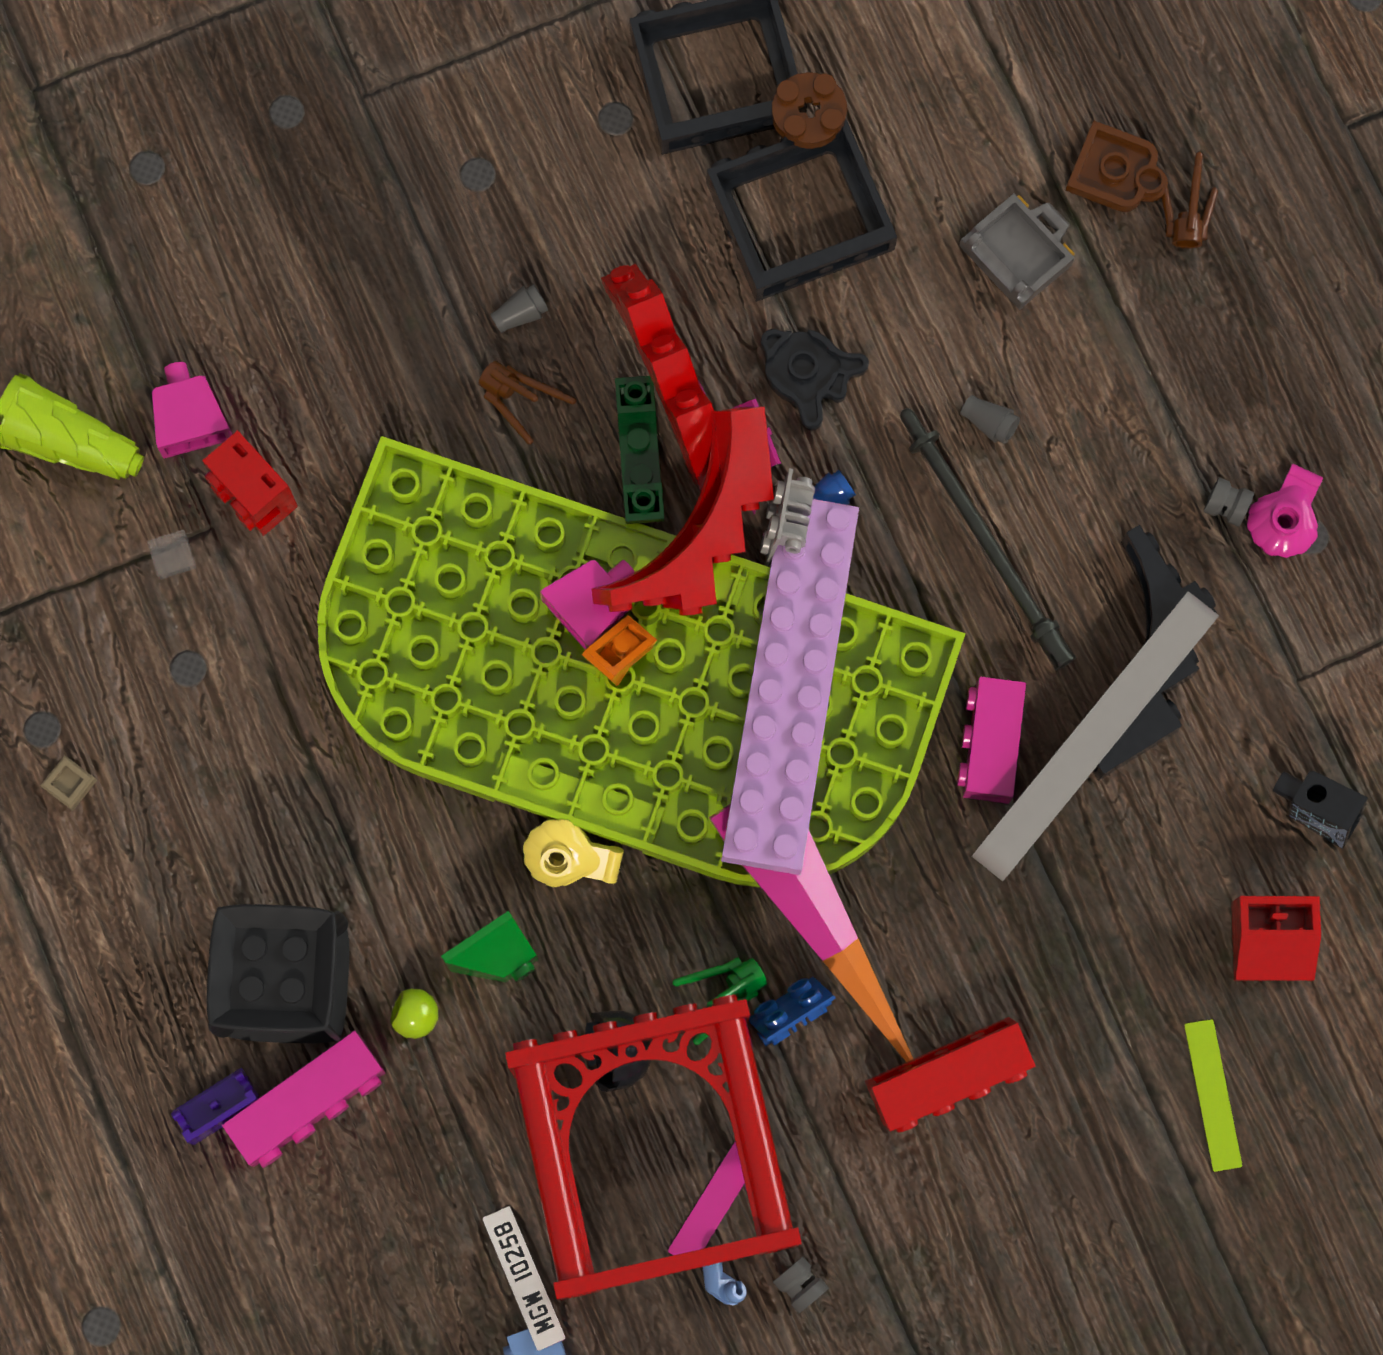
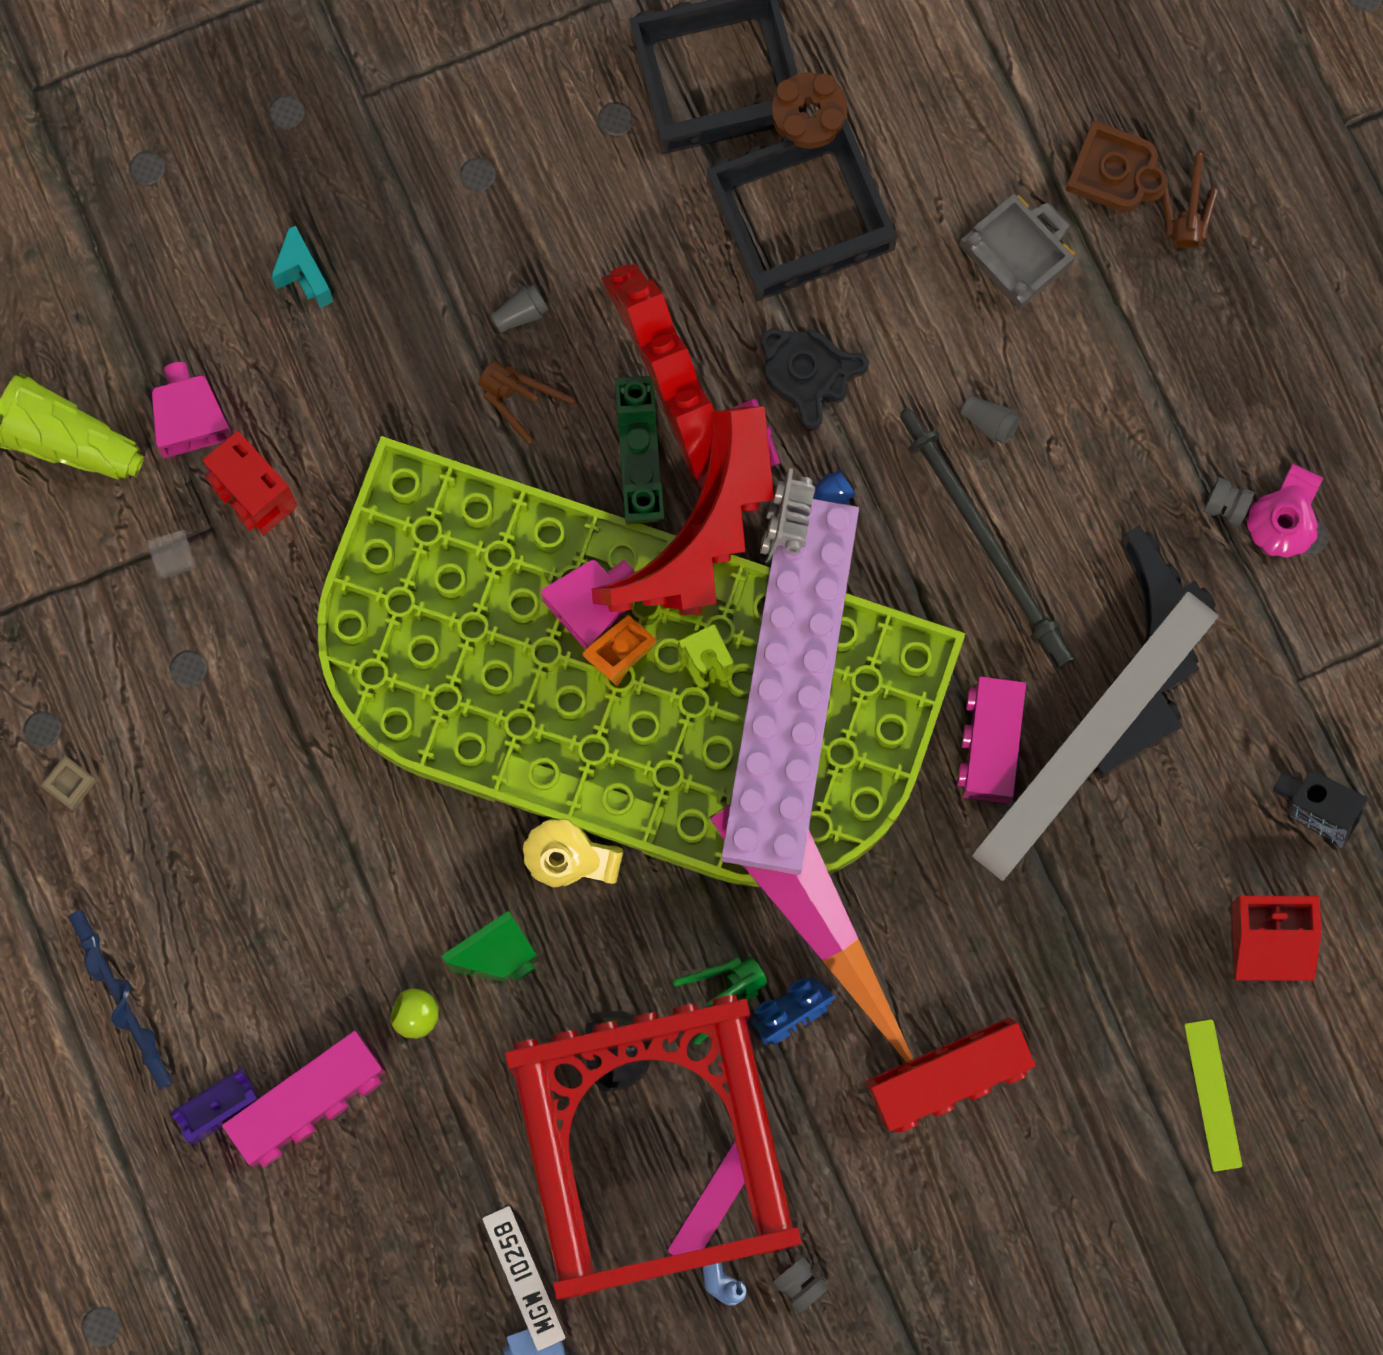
black piece [206,904,349,1044] -> none
none -> dark blue piece [68,910,173,1091]
none -> teal slope [272,226,333,308]
none -> lime hinge [678,624,734,689]

